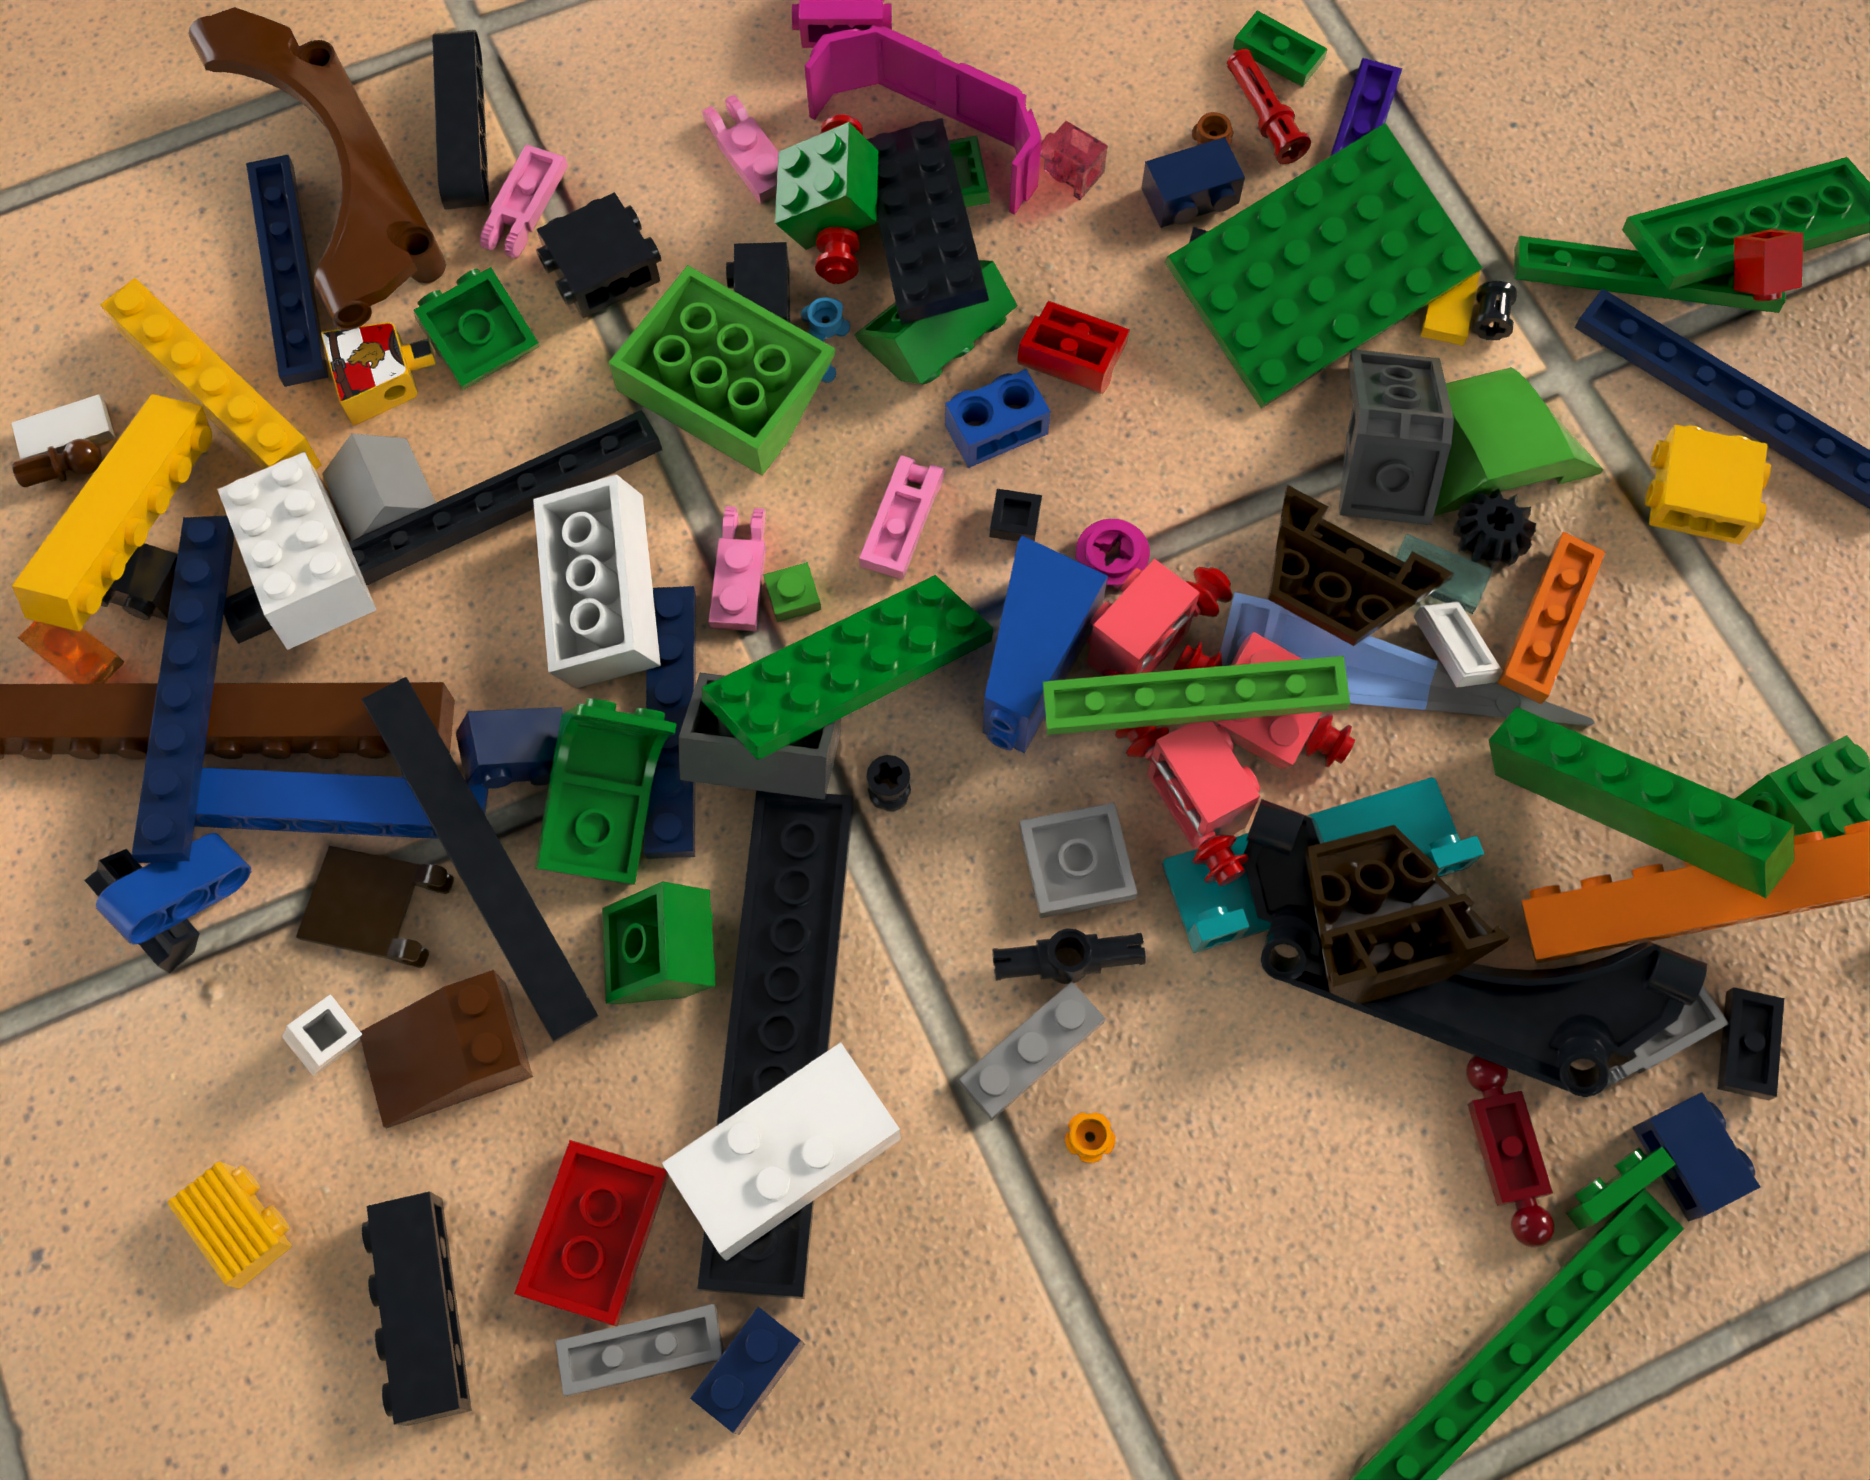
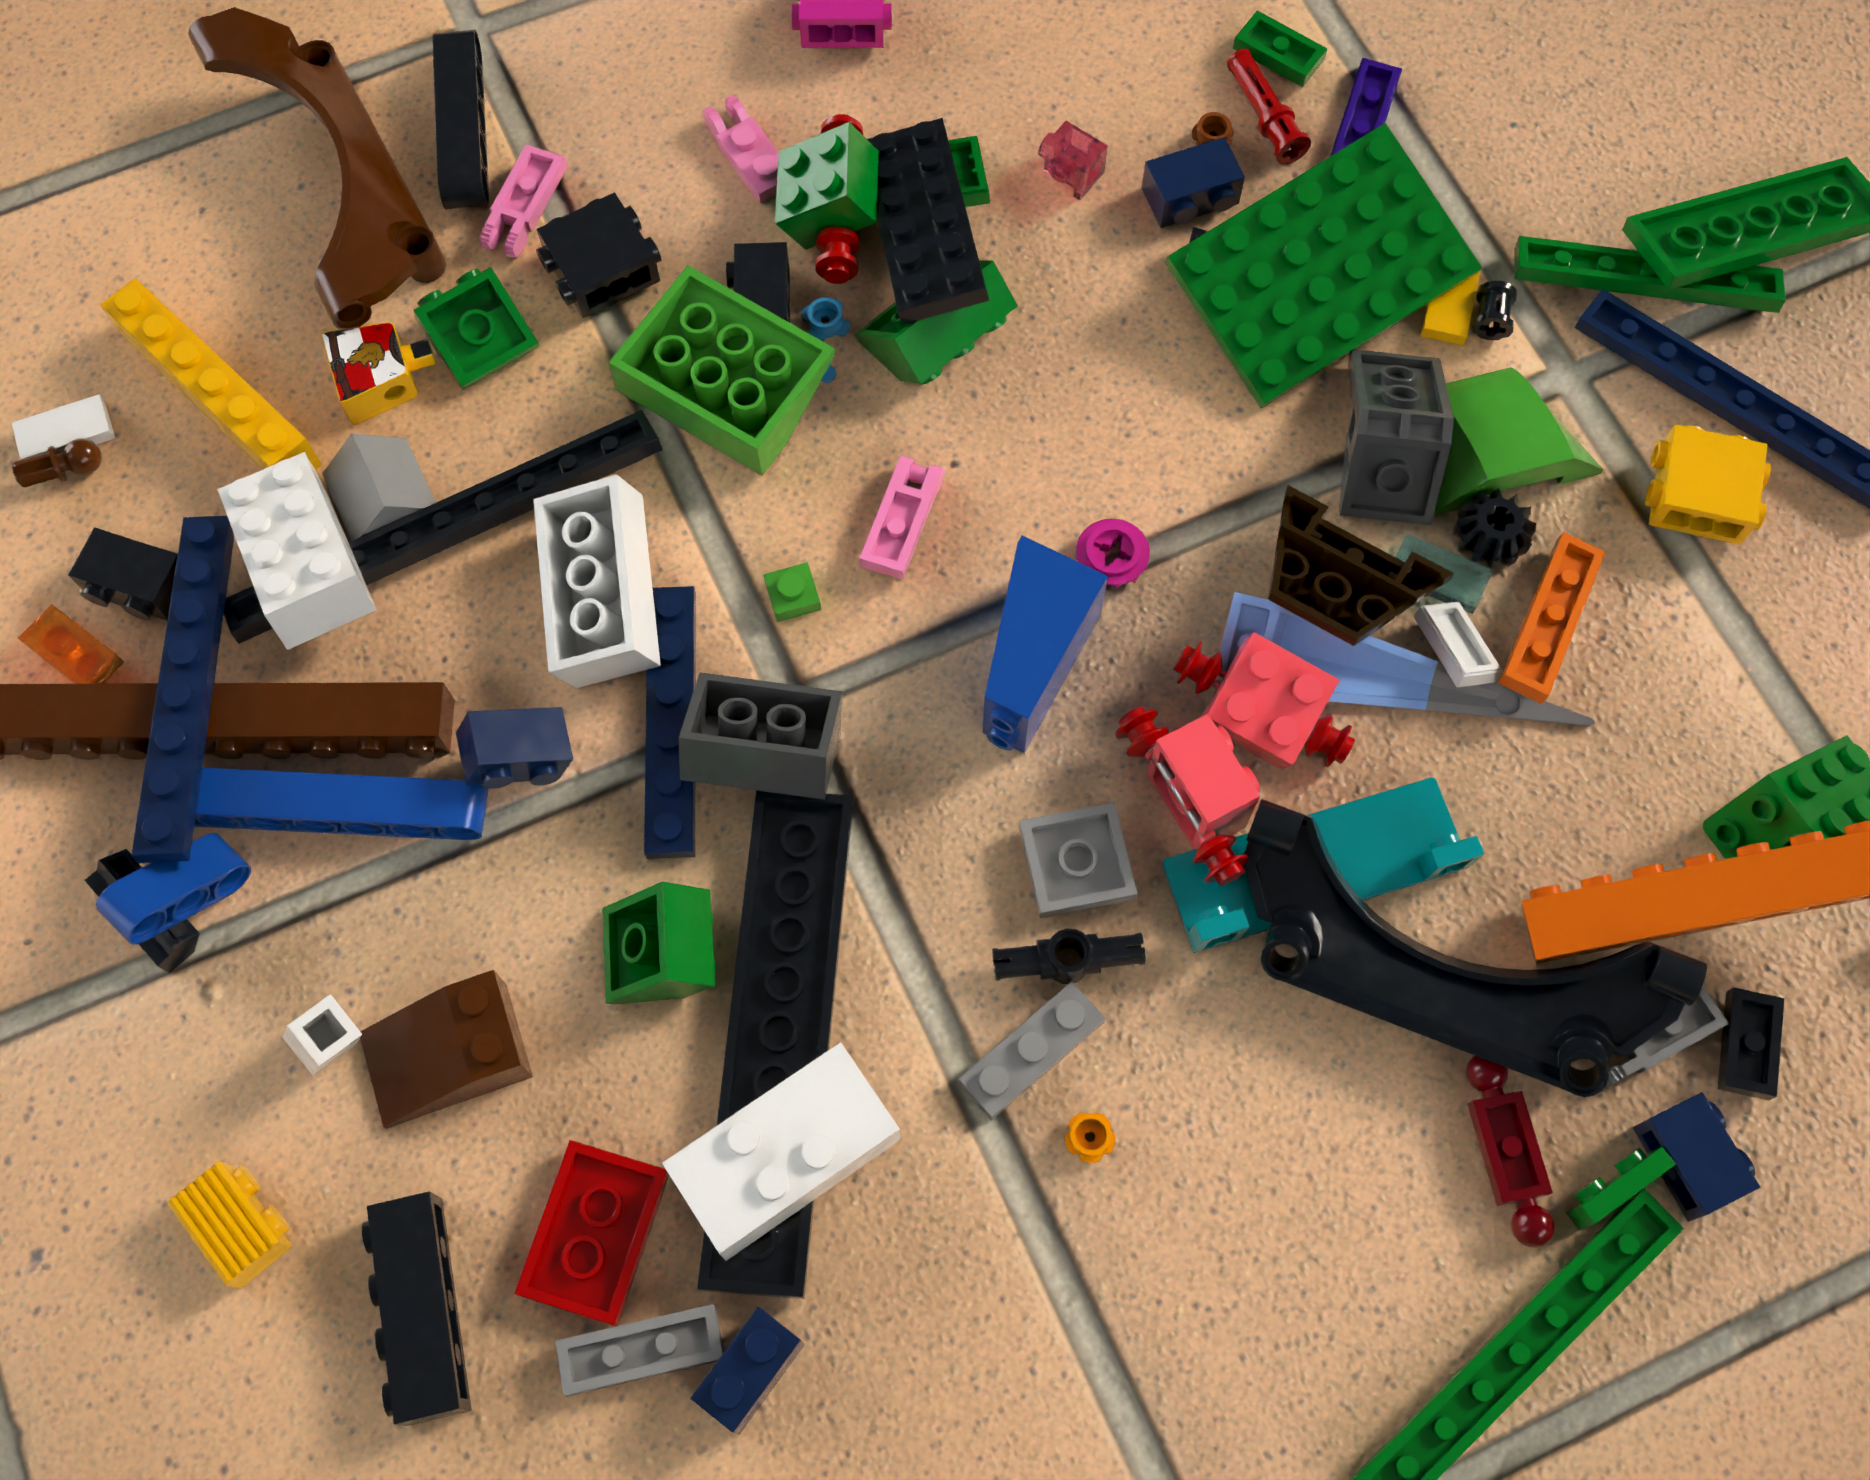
yellow brick [12,394,212,632] -> none
dark blue plate [246,155,329,387] -> none
dark brown flag [296,846,454,968] -> none
black tile [361,677,599,1043] -> none
green bracket [535,698,677,885] -> none
green plate [702,575,993,761] -> none
bright pink hinge [709,506,766,631] -> none
dark pink windscreen [804,25,1042,215] -> none
black bush [866,755,911,812] -> none
blue brick [945,369,1051,468] -> none
black plate [989,489,1042,541] -> none
red brick [1017,301,1130,394] -> none
bright green plate [1043,656,1350,735] -> none
coral brick [1087,558,1233,676] -> none
dark brown wedge [1305,825,1510,1005] -> none
green brick [1489,707,1794,898] -> none
red brick [1734,229,1803,301] -> none

